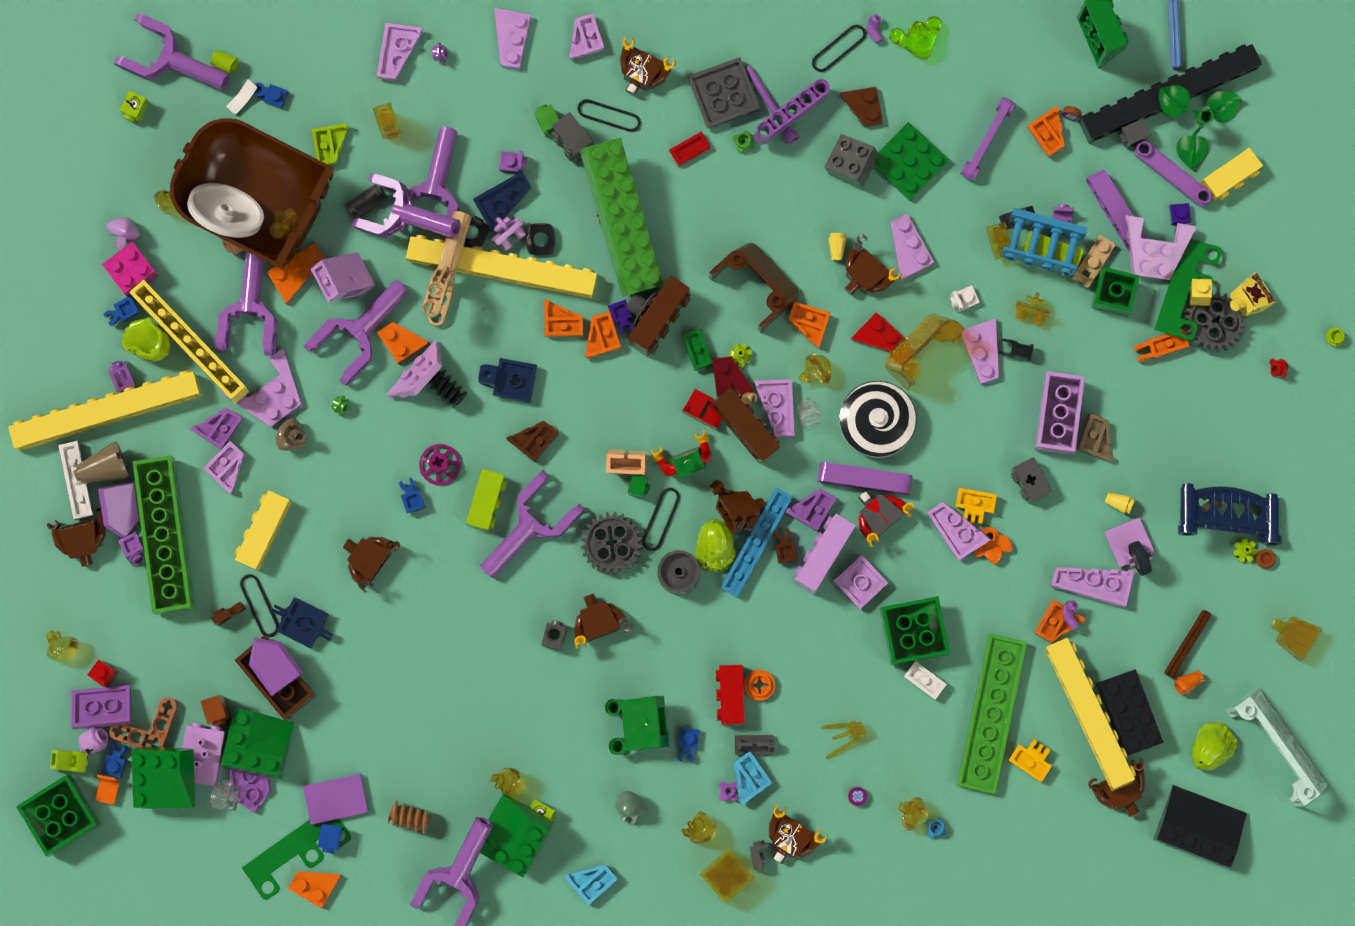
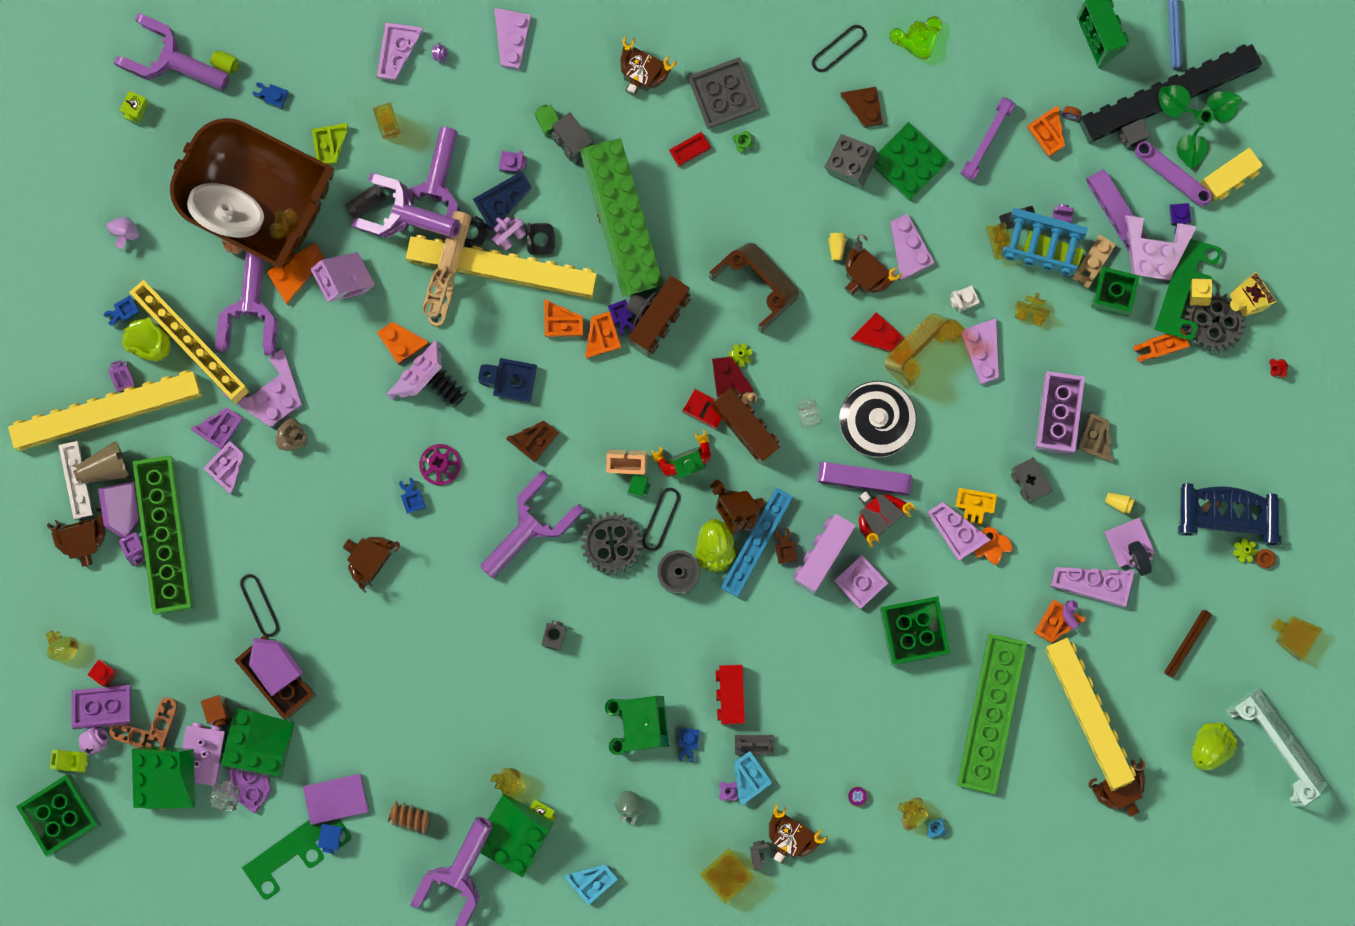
orange bracket [95,774,121,805] -> none
blue plate [101,742,127,779] -> none
dark pink brick [102,241,159,297] -> none
clear yellow piece [153,190,178,215] -> none
reddish brown plate [211,602,246,626] -> none
white sticker [226,79,257,114] -> none
light yellow brick [234,490,292,571] -> none
dark blue plate [272,597,333,649] -> none
orange wing [288,871,342,908] -> none
medium lavender piece [304,280,409,386] -> none
bright green plate [332,396,350,416] -> none
lime brick [466,468,507,532] -> none
lavender wing [569,13,605,60] -> none
reddish brown torso [574,594,633,649] -> none
black piece [578,99,641,132] -> none
clear yellow piece [681,811,717,844] -> none
green plate [682,328,713,371] -> none
orange gear [744,670,775,701] -> none
medium lavender piece [745,66,800,145] -> none
medium lavender beam [754,79,830,145] -> none
lavender wing [754,379,795,437] -> none
medium lavender wing [785,488,837,531] -> none
orange wing [788,301,830,348] -> none
clear yellow piece [798,354,832,384] -> none
clear yellow plant [821,721,866,759] -> none
medium lavender arm [866,14,883,44] -> none
white plate [904,661,947,700] -> none
black piece [998,339,1034,361] -> none
yellow hinge [1008,738,1052,782] -> none
black brick [1096,669,1164,756] -> none
black slope [1153,785,1247,868] -> none
orange cone [1174,670,1204,695] -> none
lime plate [1325,327,1345,346] -> none

